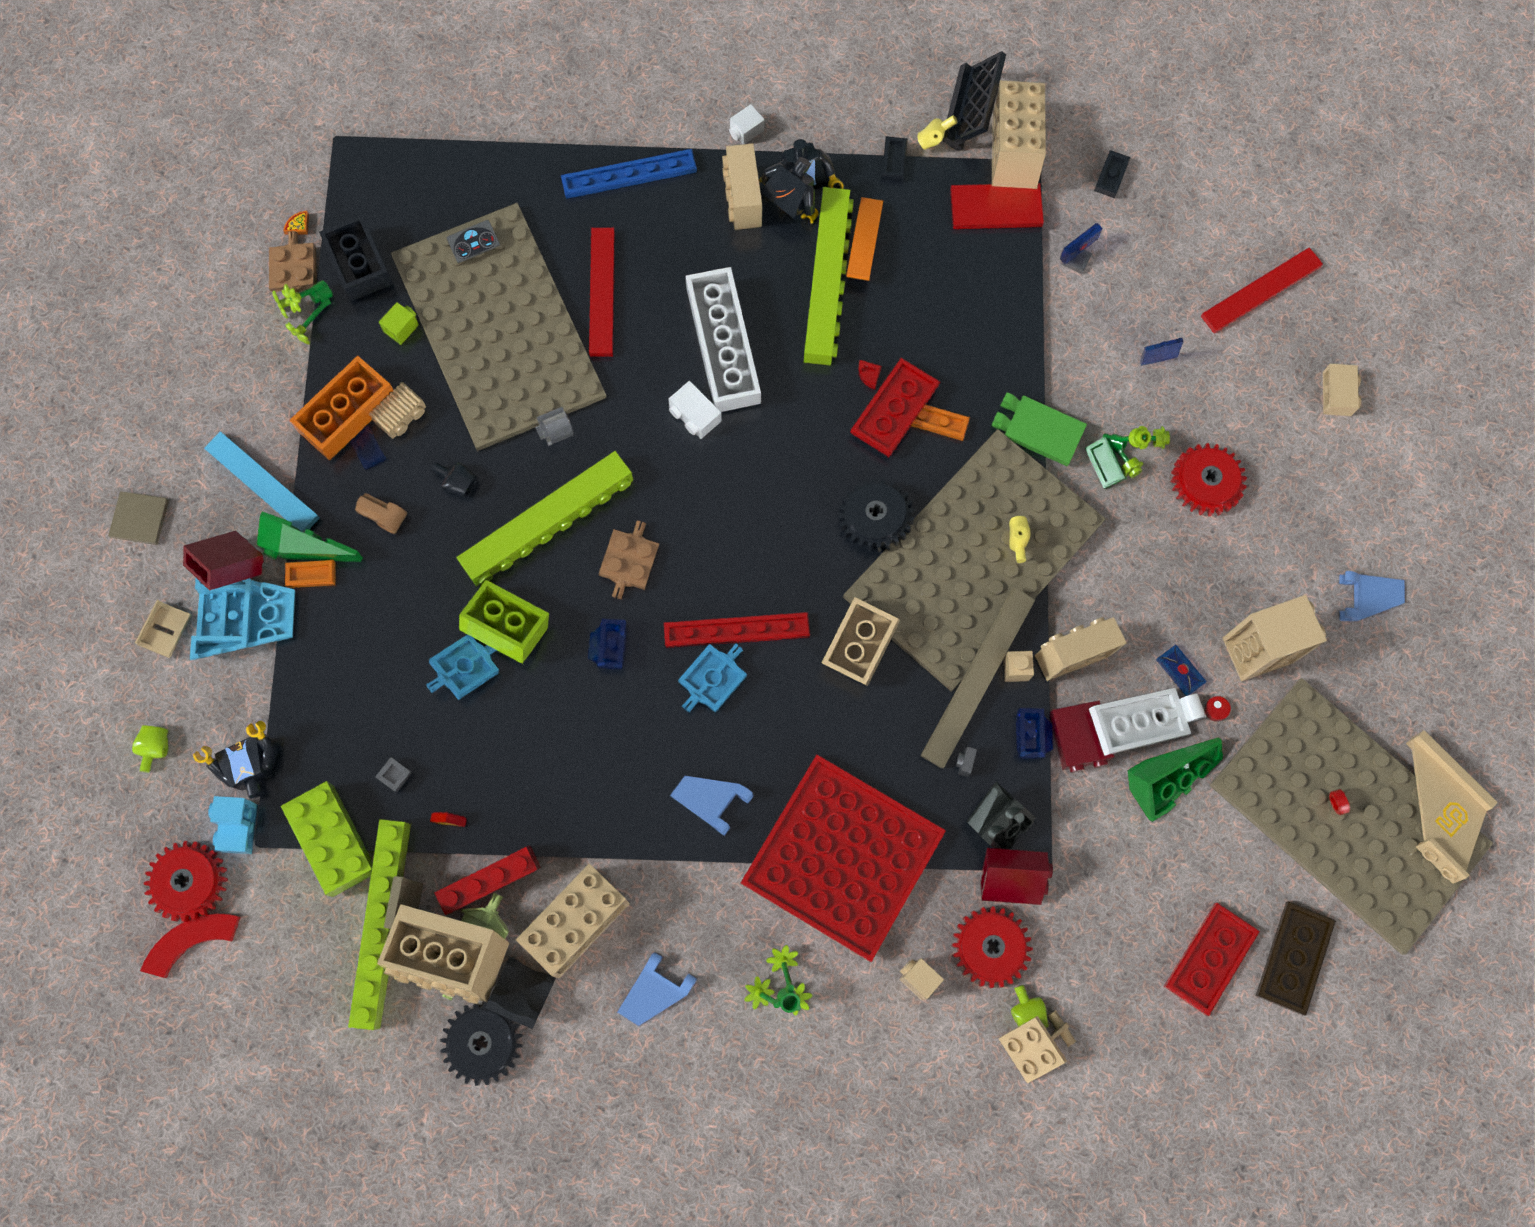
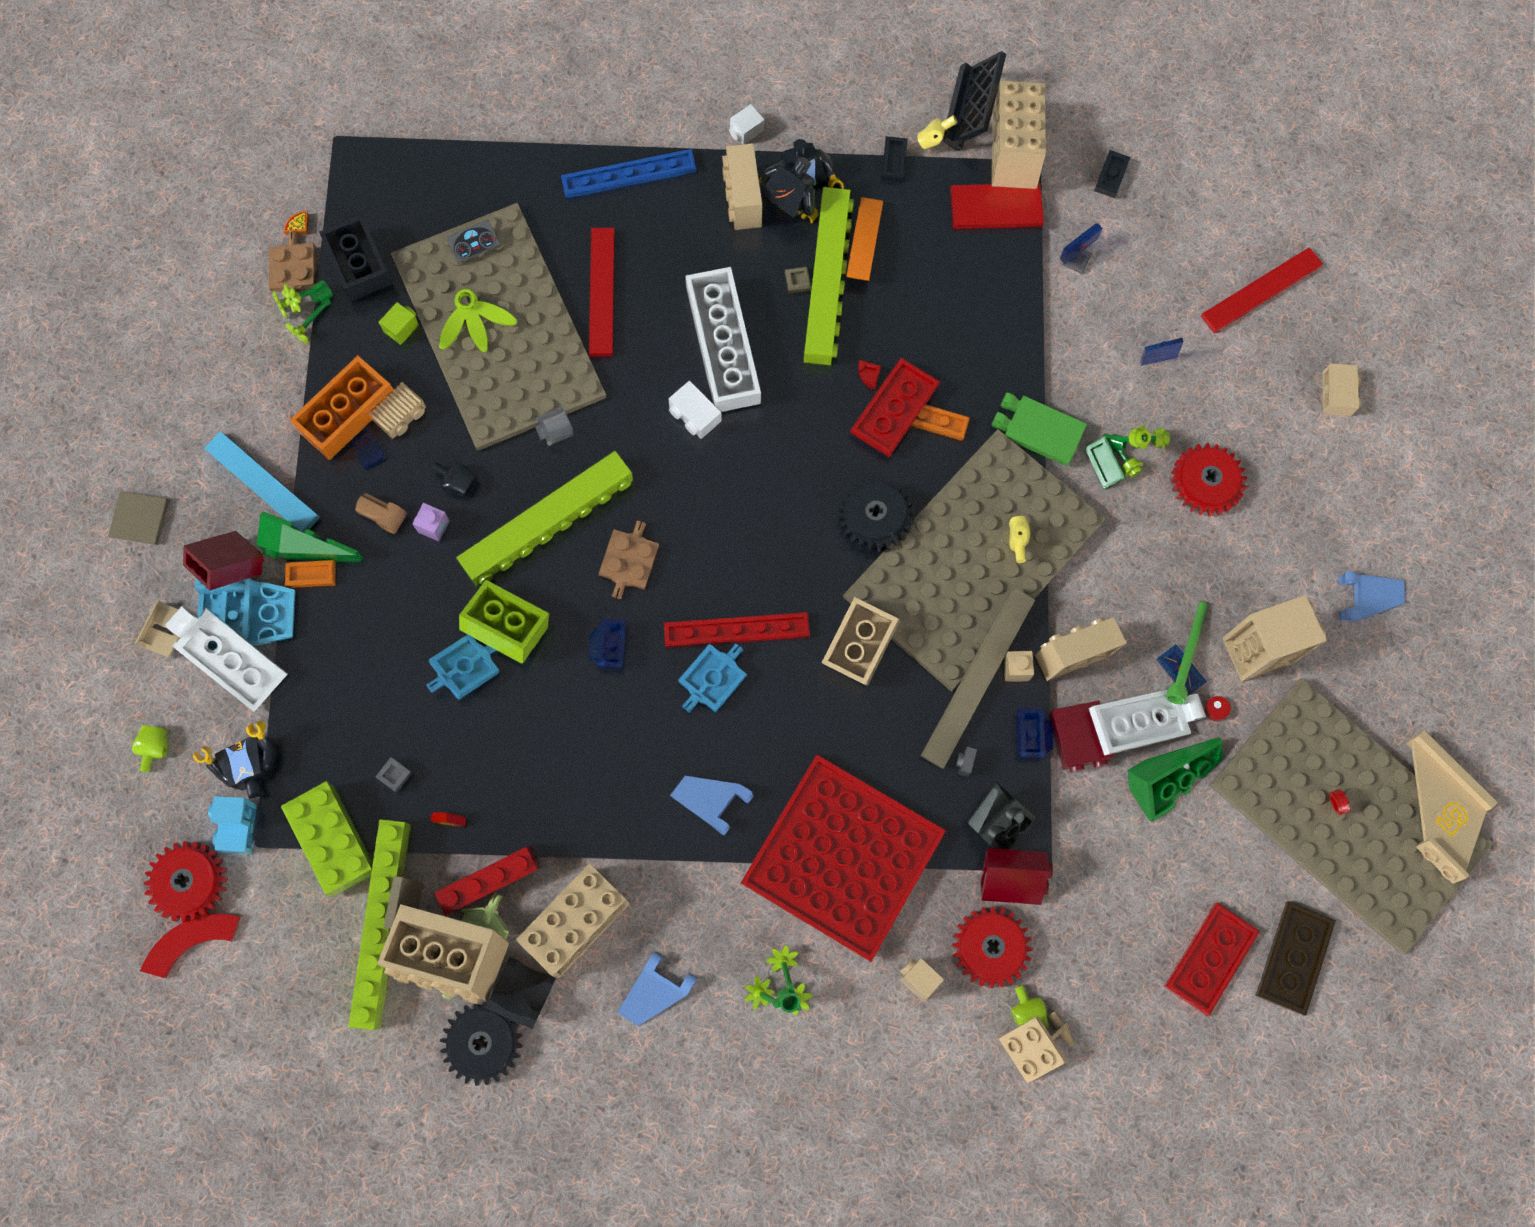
none -> white hinge [165,606,288,712]
none -> lavender brick [413,503,450,542]
none -> lime plant [439,289,517,352]
none -> dark tan tile [785,267,811,294]
none -> bright green piece [1166,601,1208,705]

